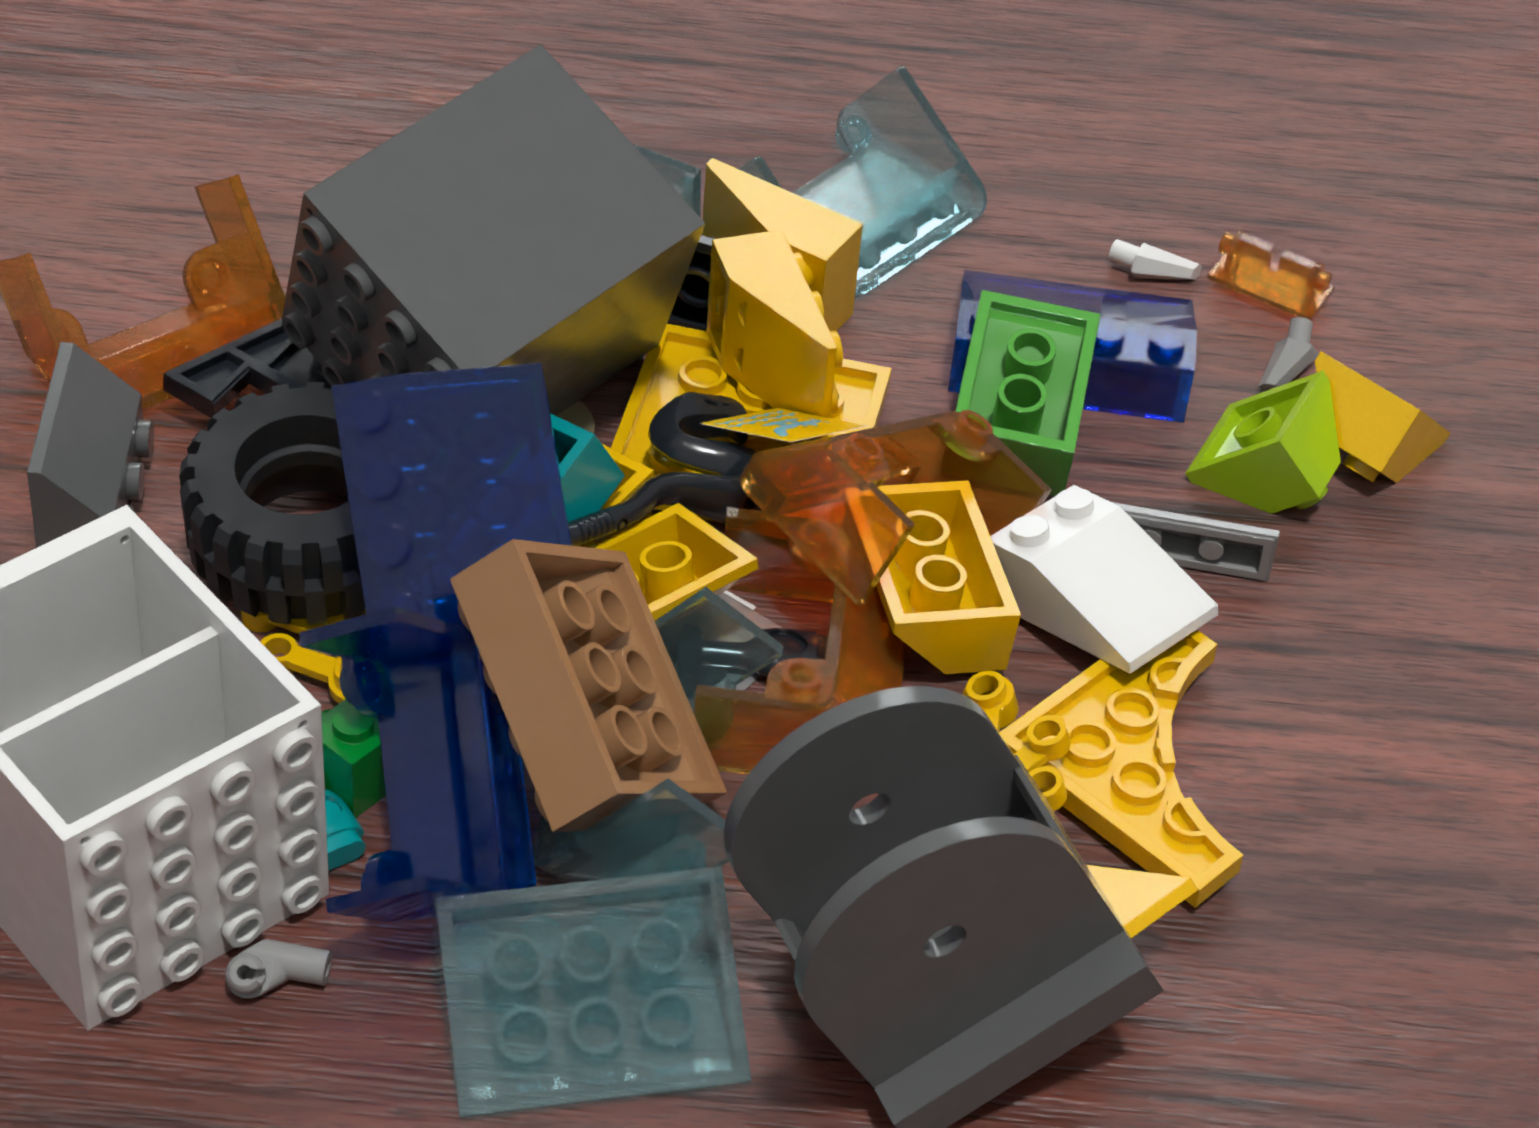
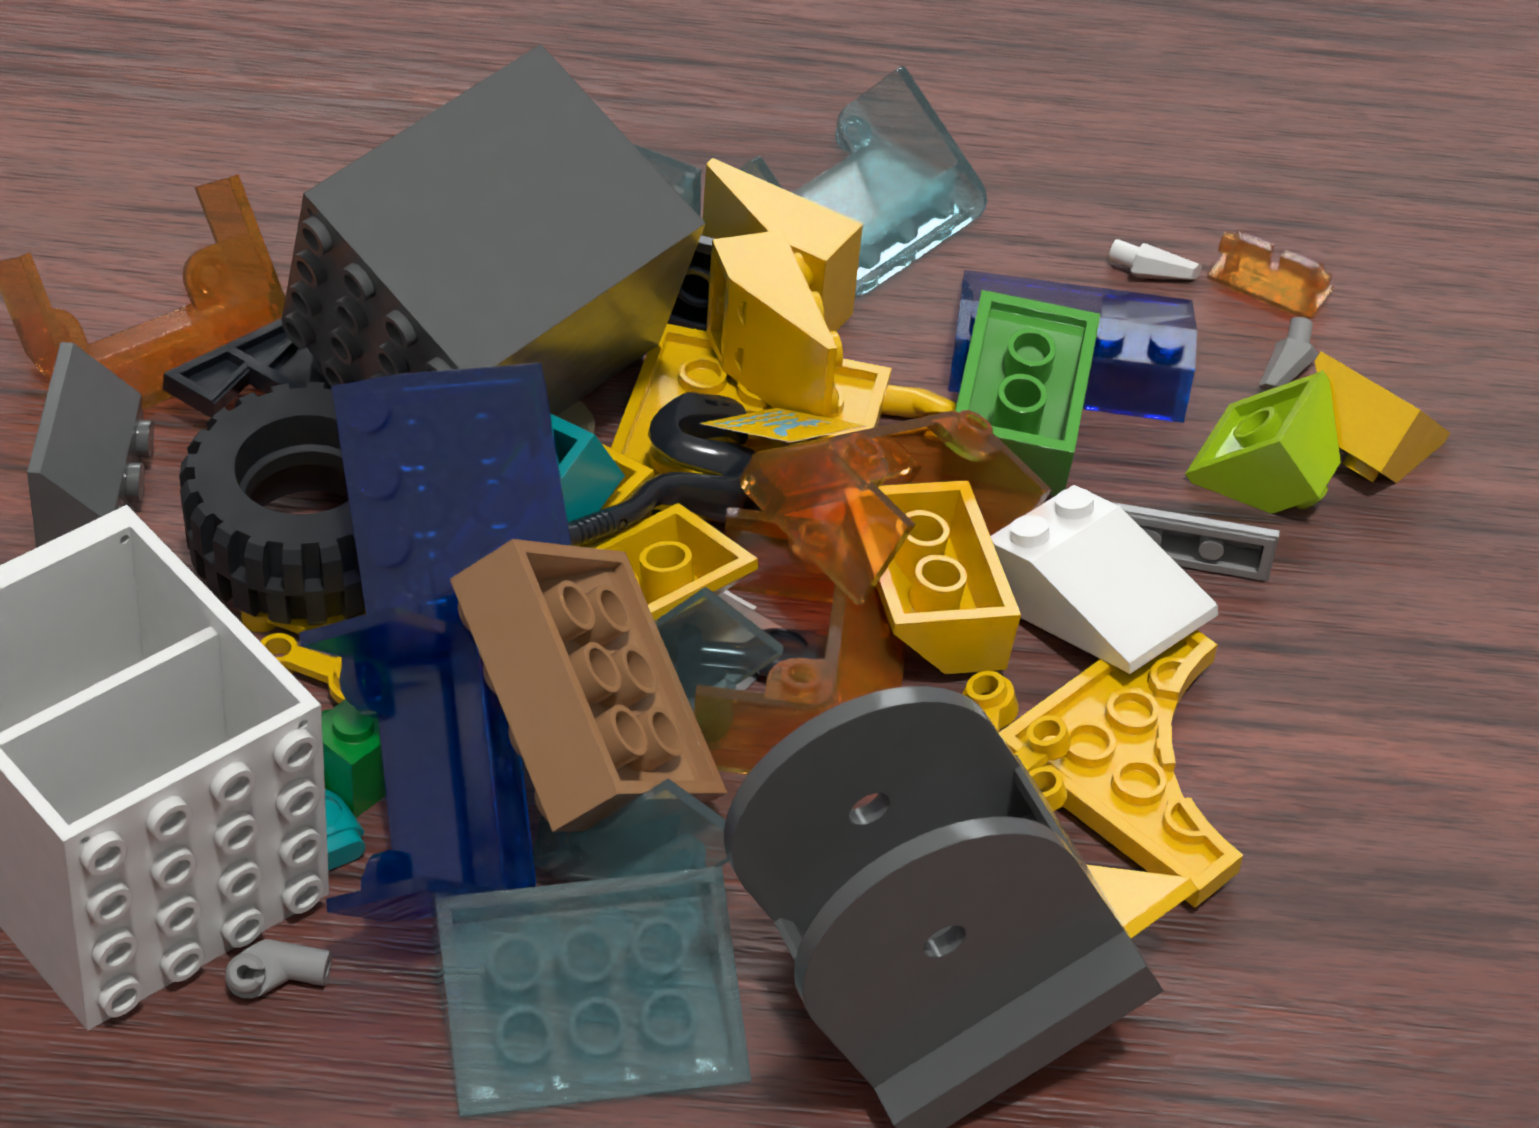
none -> yellow arm [881,385,957,441]

